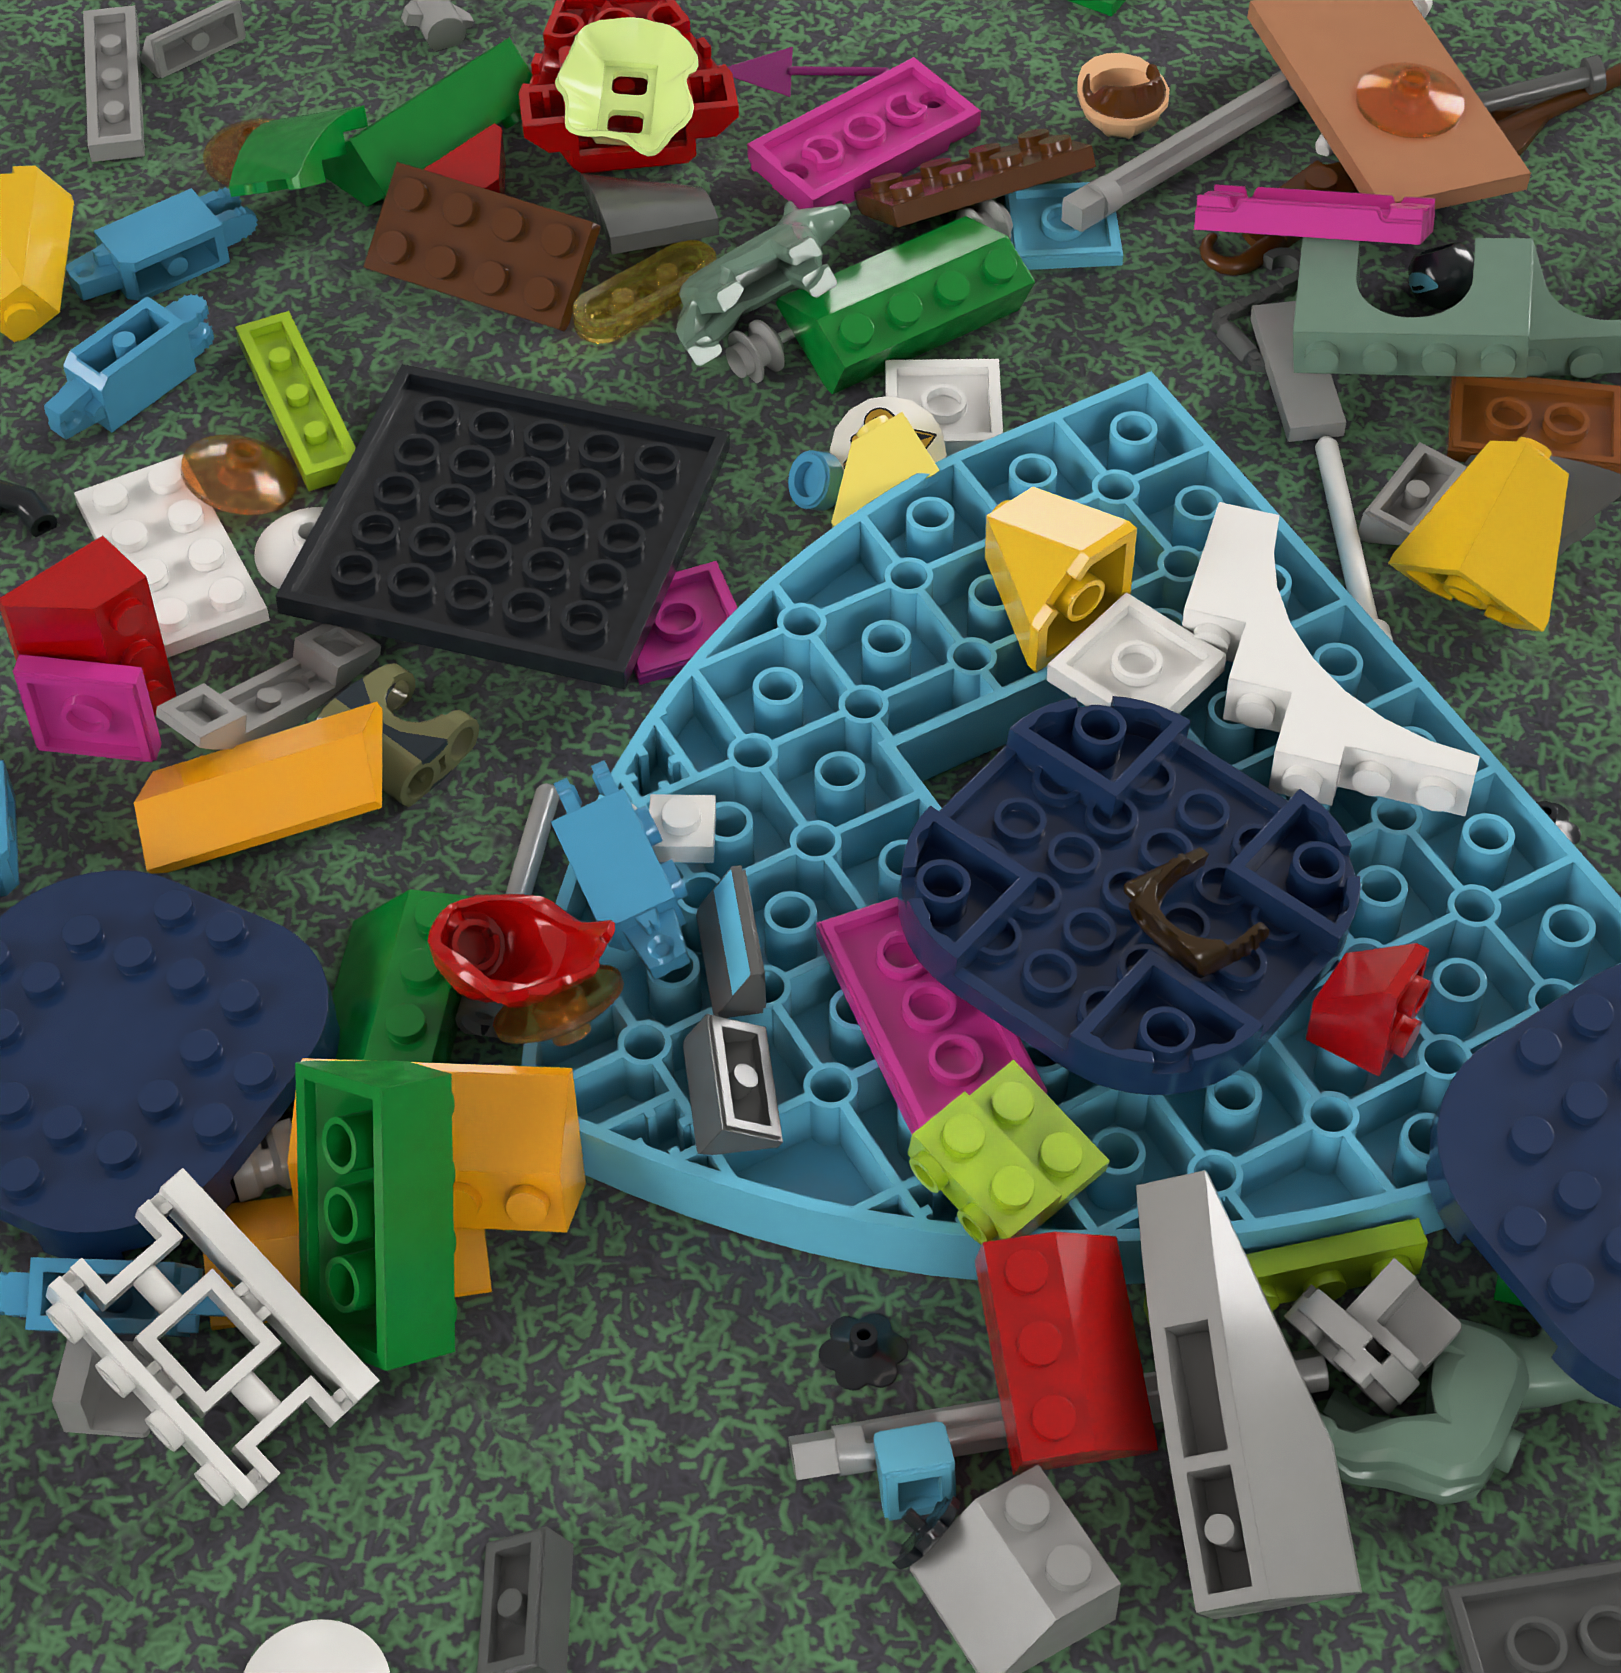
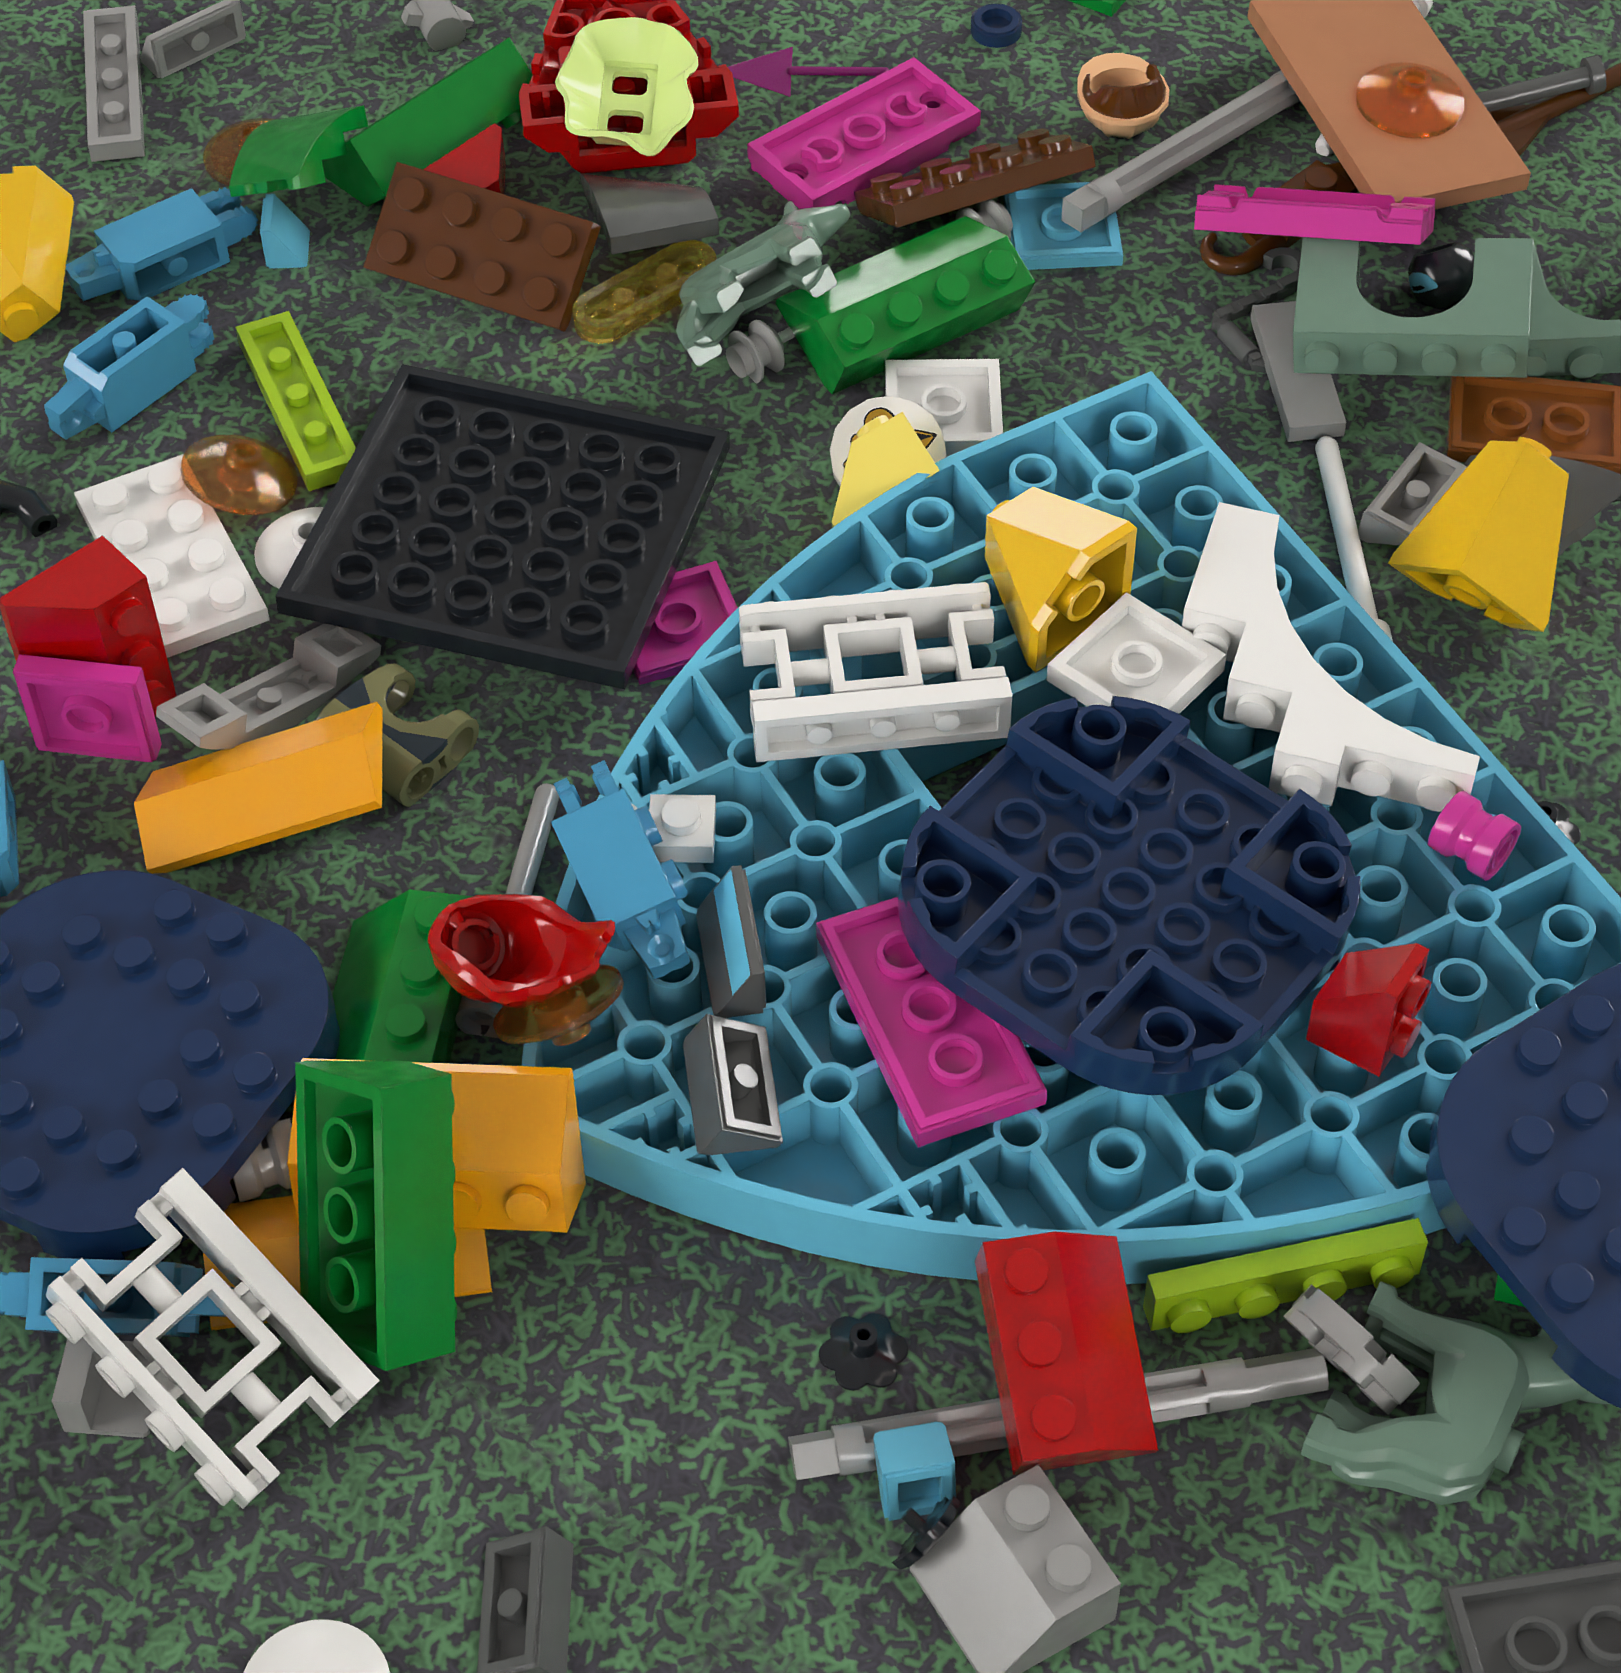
dark azure tile [788,450,844,511] -> none
lime plate [907,1059,1110,1245] -> none
dark brown helmet [1124,848,1270,979] -> none
light grey wedge [1136,1170,1362,1619] -> none
light grey panel [1345,1258,1462,1379] -> none
none -> medium azure slope [260,194,310,268]
none -> white fence [739,582,1012,762]
none -> dark blue tile [970,4,1022,48]
none -> dark pink wheel [1428,791,1521,881]

